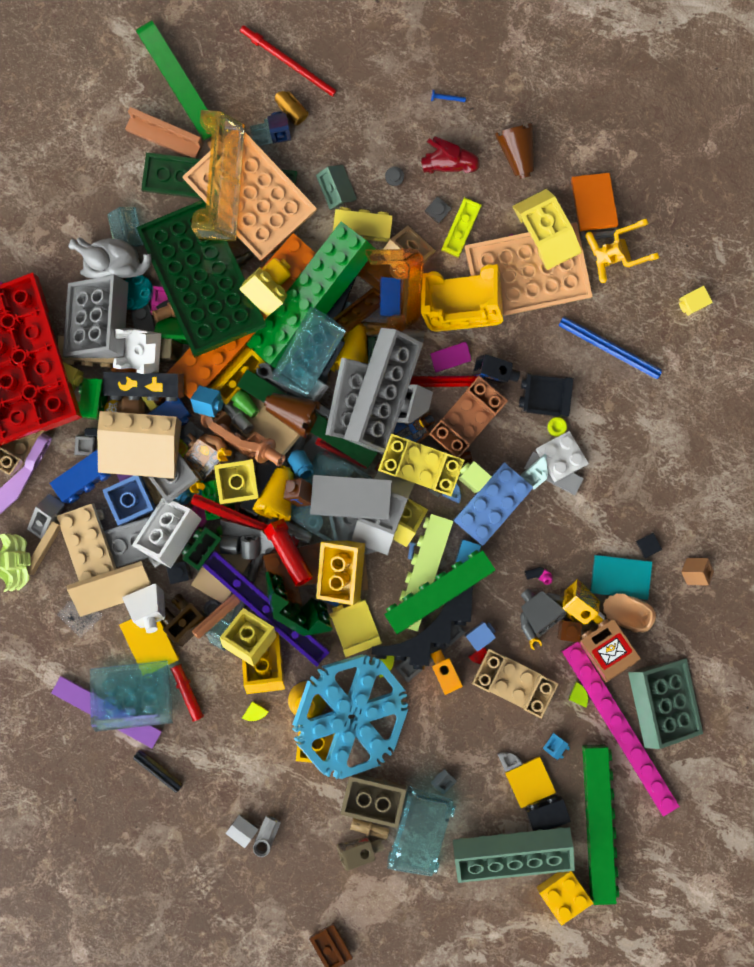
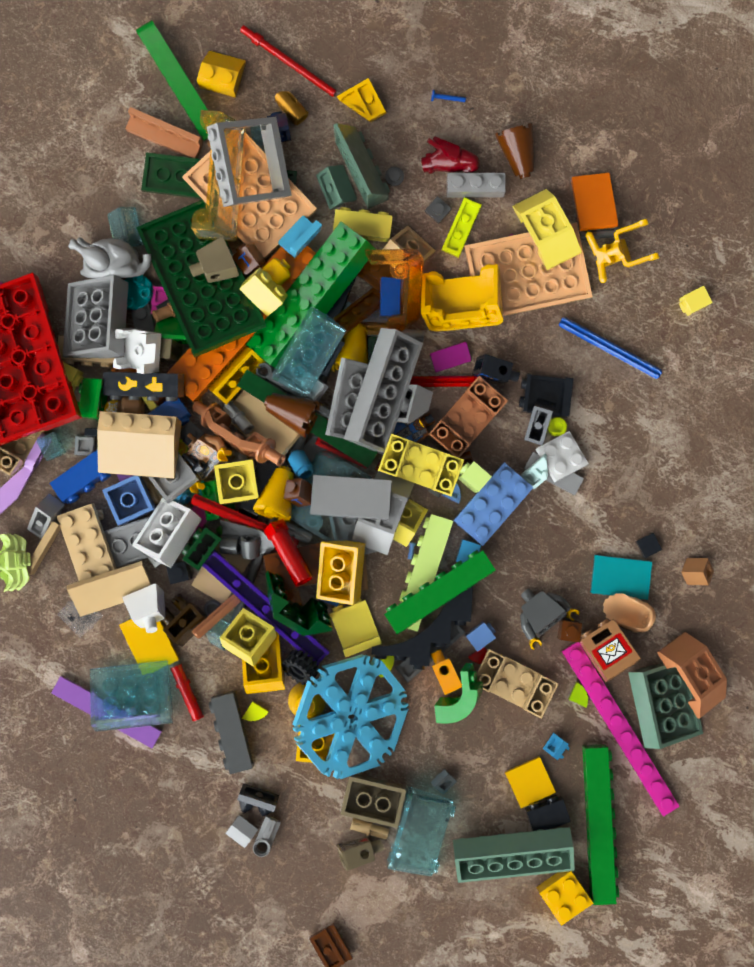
black axle [133,750,183,793] -> none
dark azure brick [190,386,223,418] -> none
bright green cone [231,390,259,418] -> none
light grey tile [497,752,523,772] -> none
arm [524,567,553,585] -> none
yellow torso [562,579,605,625] -> none
none -> clear light blue panel [37,432,67,461]
none -> black hand [182,453,207,474]
none -> dark tan torso [189,236,239,283]
none -> yellow slope [197,51,246,98]
none -> light grey window [207,117,292,207]
none -> dark grey brick [209,691,254,774]
none -> reddish brown brick [232,243,267,276]
none -> black tile [237,783,280,817]
none -> medium azure panel [278,216,322,258]
none -> black tyre [282,649,319,685]
none -> sand green slope [333,123,390,209]
none -> yellow wing [337,78,387,123]
none -> arch [434,663,483,724]
none -> light grey brick [446,173,505,198]
none -> black brick [524,398,557,446]
none -> nougat slope [657,632,727,719]

